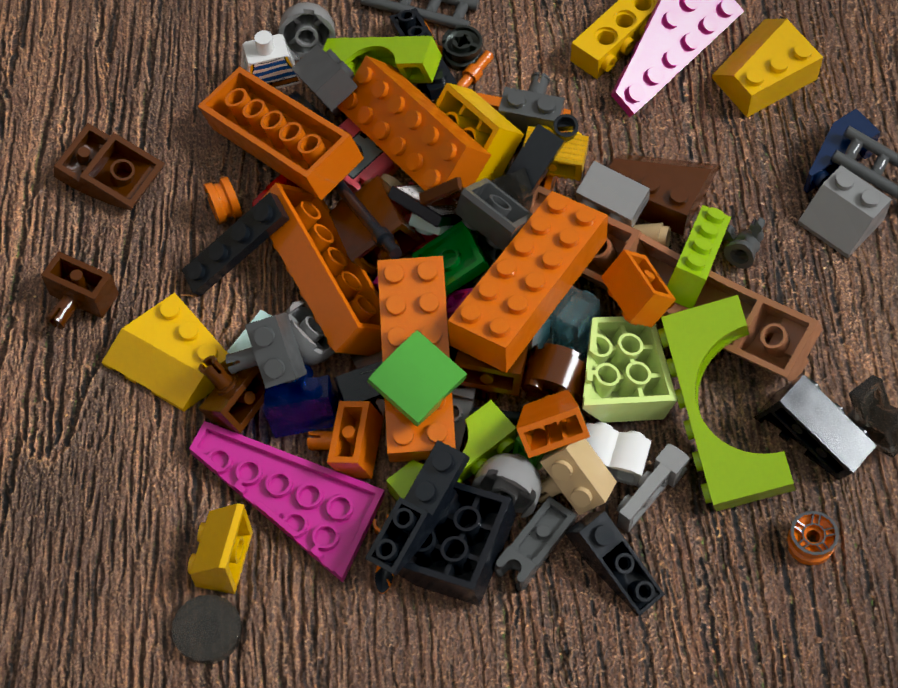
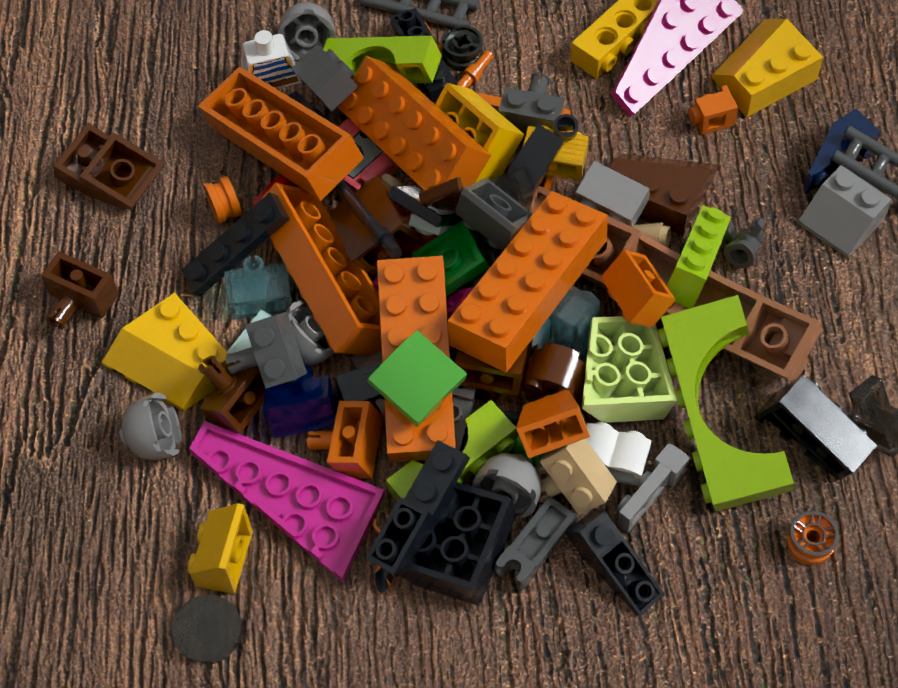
none -> light grey cylinder [120,392,182,461]
none -> clear light blue brick [225,255,293,320]
none -> orange brick [688,85,738,135]

